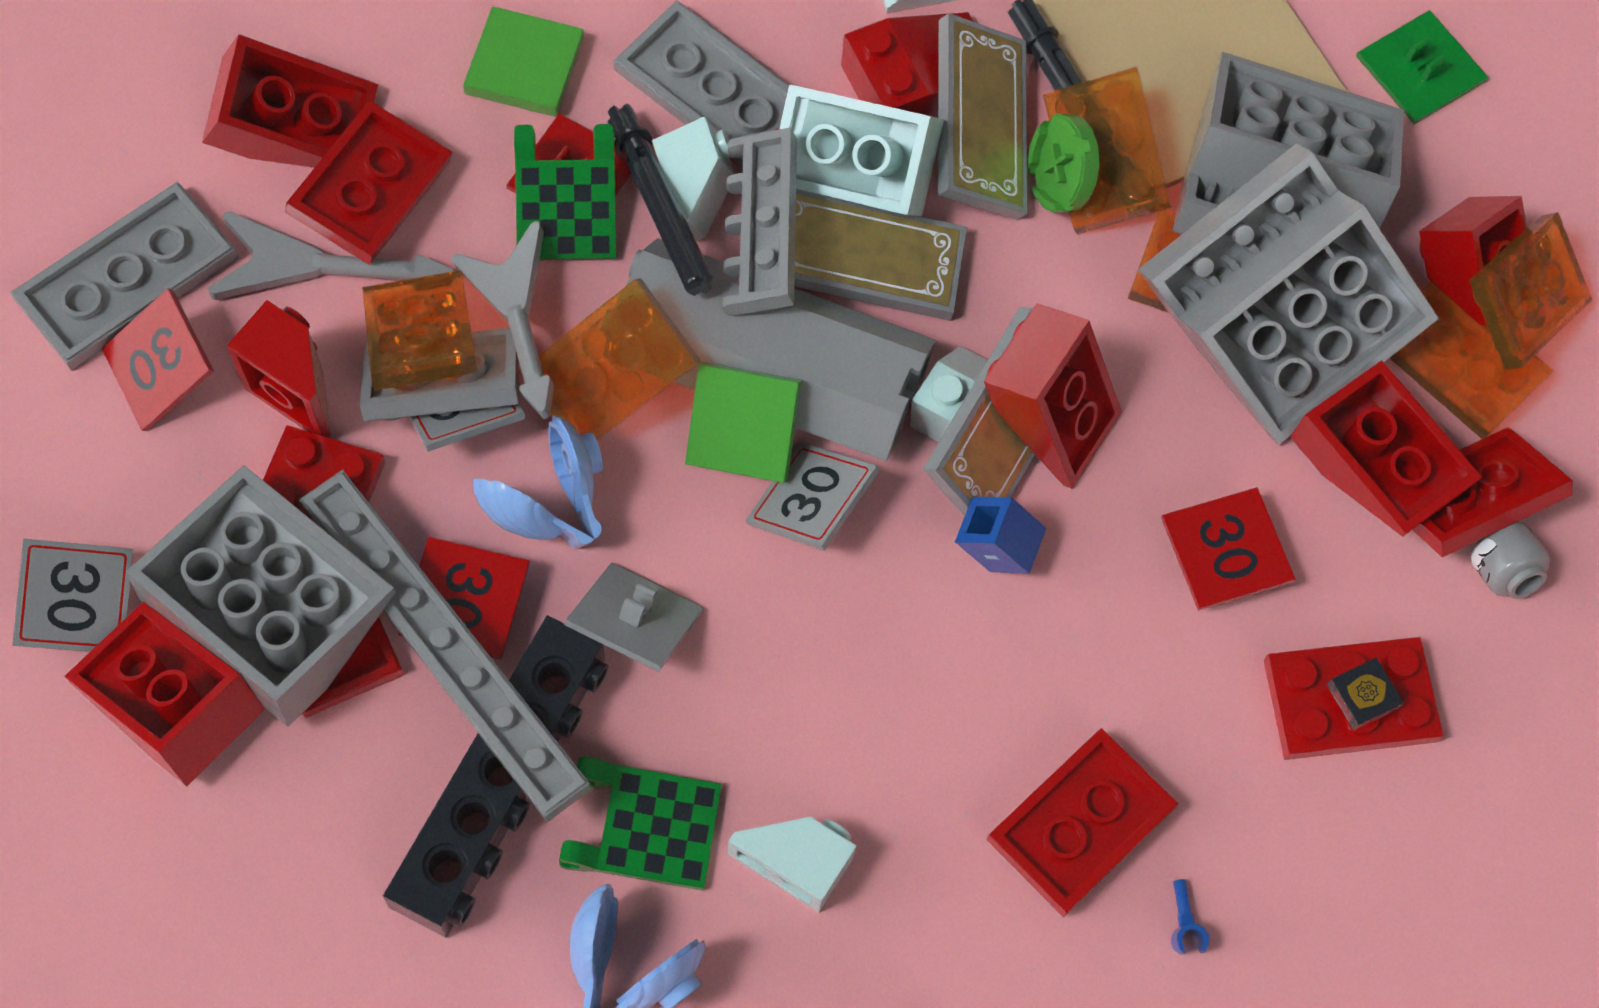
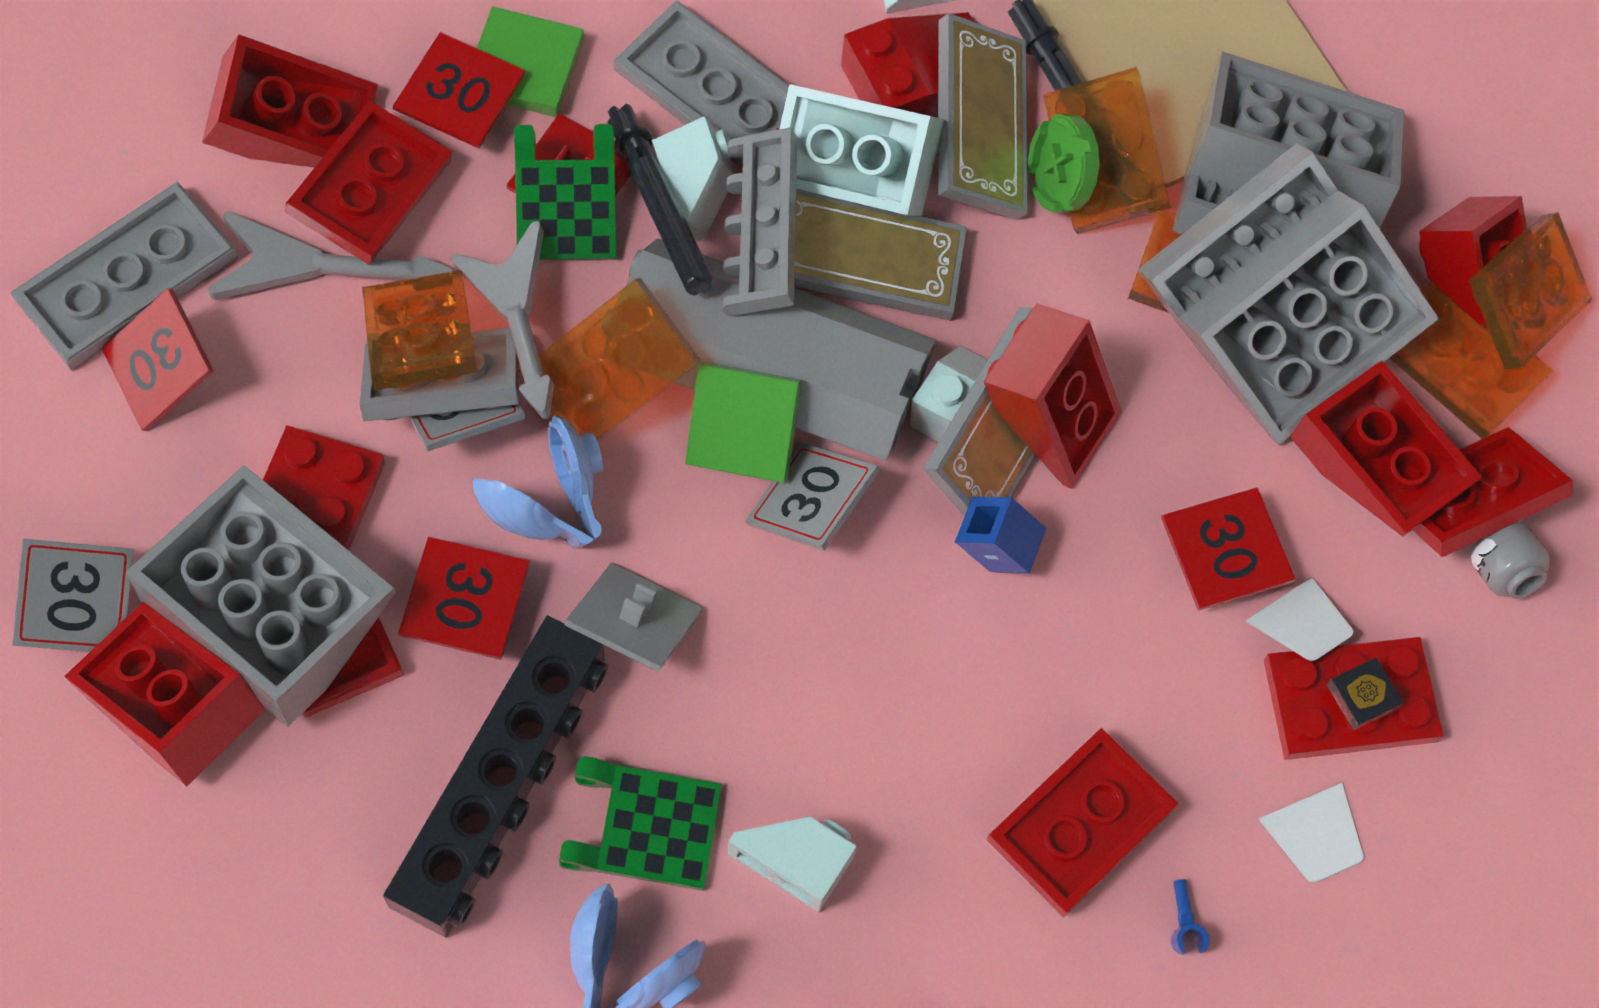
red slope [226,300,331,438] -> none
light grey tile [299,470,592,823] -> none
green piece [1356,10,1489,125] -> none
none -> red piece [393,32,526,149]
none -> white sticker [1245,577,1354,661]
none -> white sticker [1258,783,1364,883]

